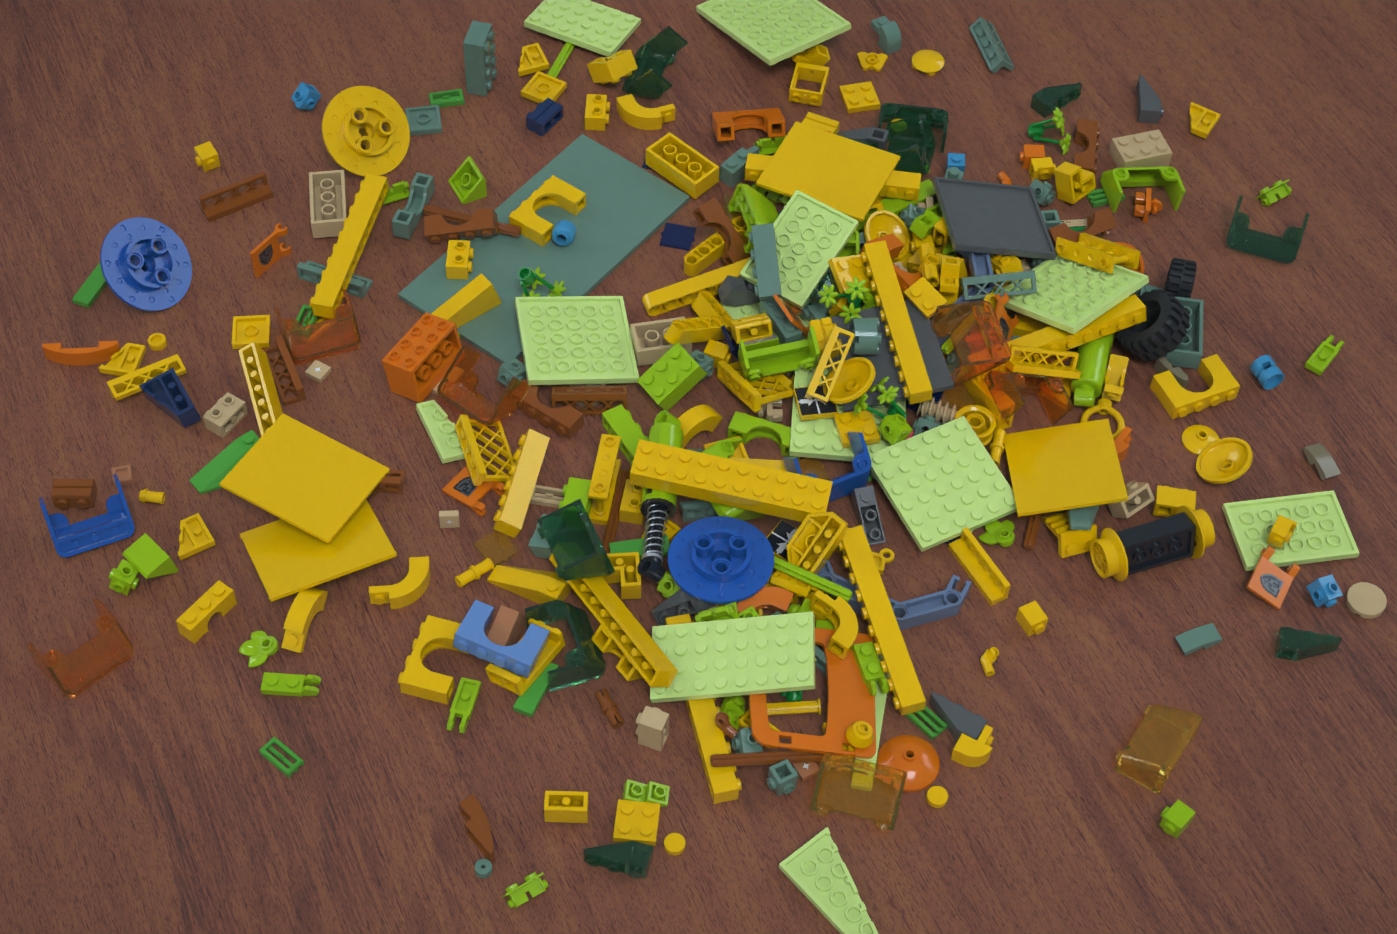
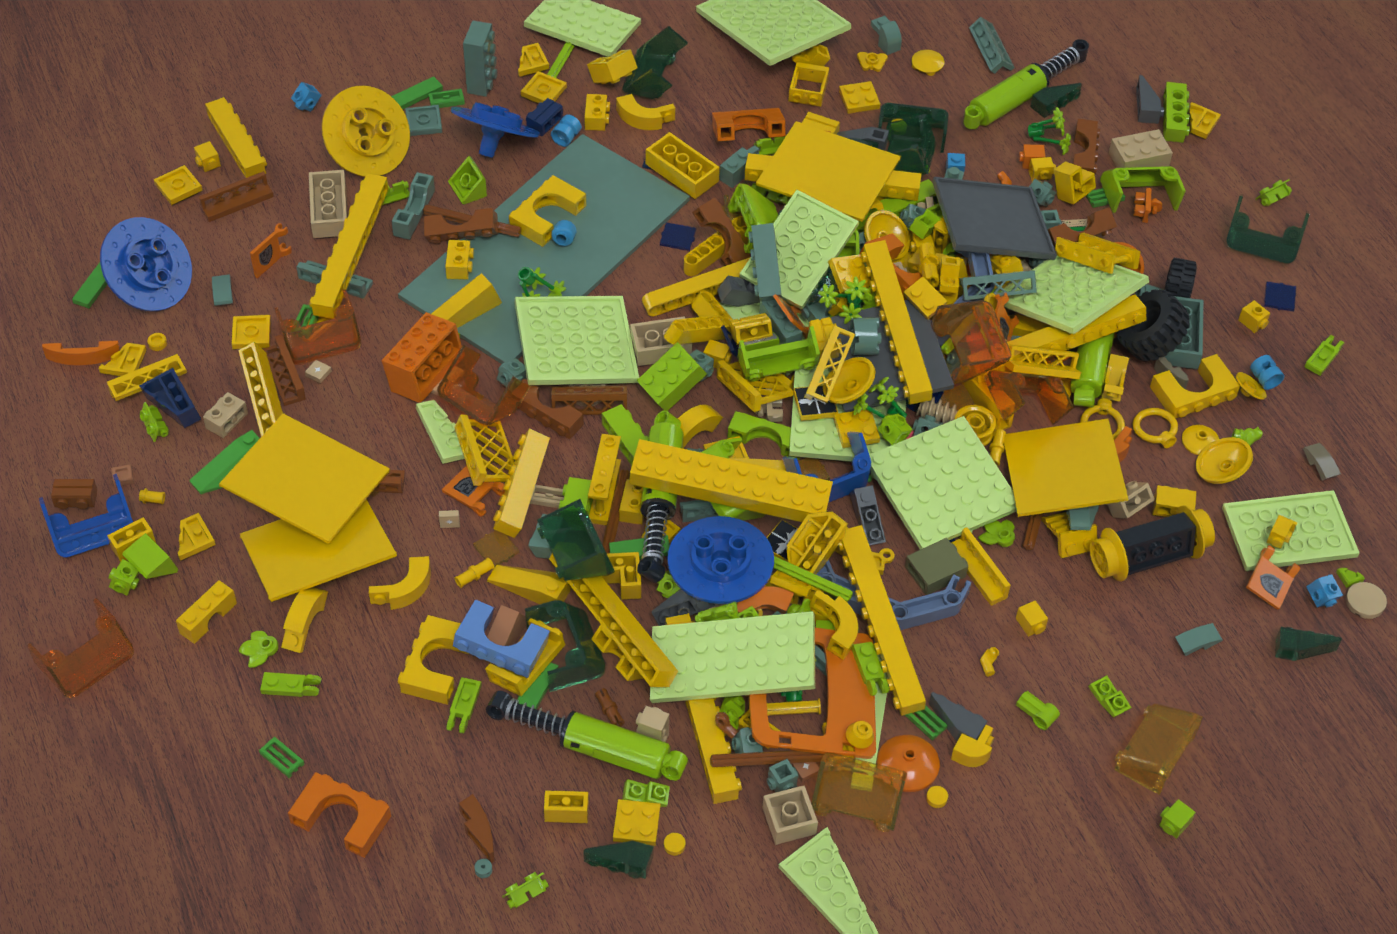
none -> yellow brick [107,517,156,562]
none -> lime hinge [140,402,169,442]
none -> yellow plate [154,165,203,205]
none -> yellow brick [205,97,267,178]
none -> sand green slope [212,274,233,306]
none -> orange arch [288,772,391,858]
none -> bright green tile [391,76,443,109]
none -> blue piece [451,102,540,158]
none -> lime piece [486,691,688,781]
none -> dark azure wheel [551,114,582,147]
none -> tan brick [762,785,818,845]
none -> olive brick [905,537,968,595]
none -> lime piece [963,39,1089,129]
none -> lime piece [1016,691,1060,730]
none -> lime slope [1088,676,1132,717]
none -> yellow piece [1133,408,1178,449]
none -> lime brick [1163,82,1190,143]
none -> lime animal [1231,427,1263,446]
none -> yellow dish [1236,372,1267,400]
none -> yellow brick [1238,300,1270,333]
none -> clear blue piece [1264,281,1296,312]
none -> lime tile [1336,568,1365,588]

